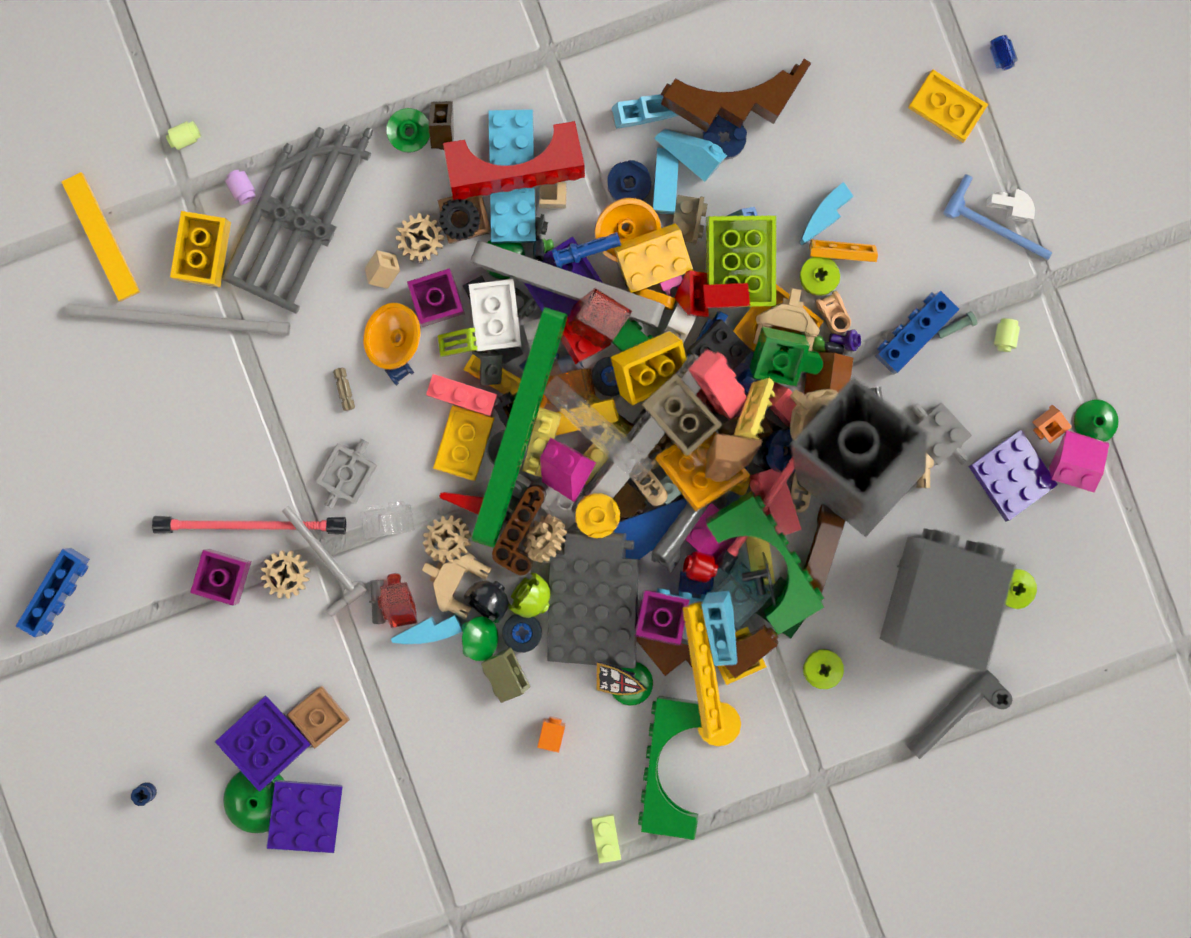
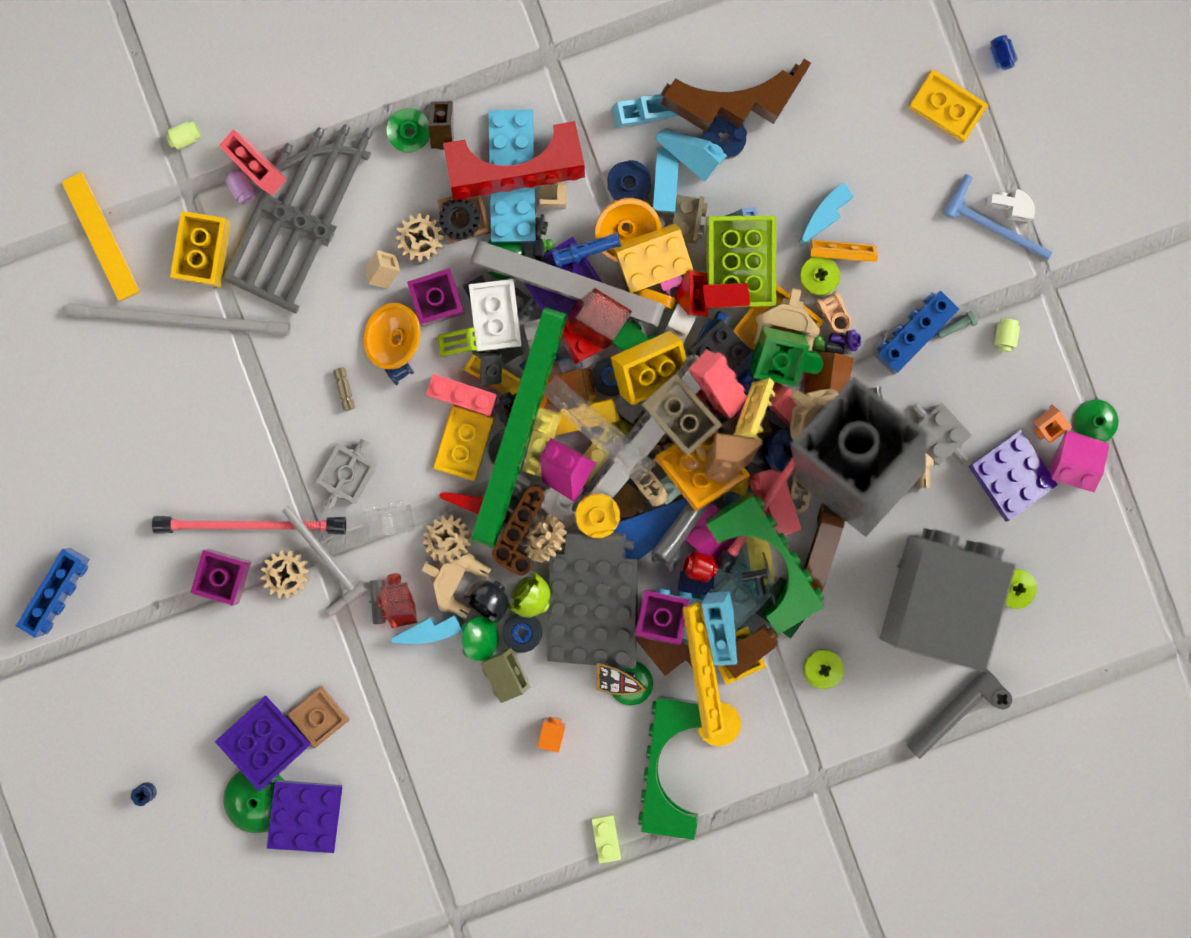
none -> coral brick [219,129,287,196]

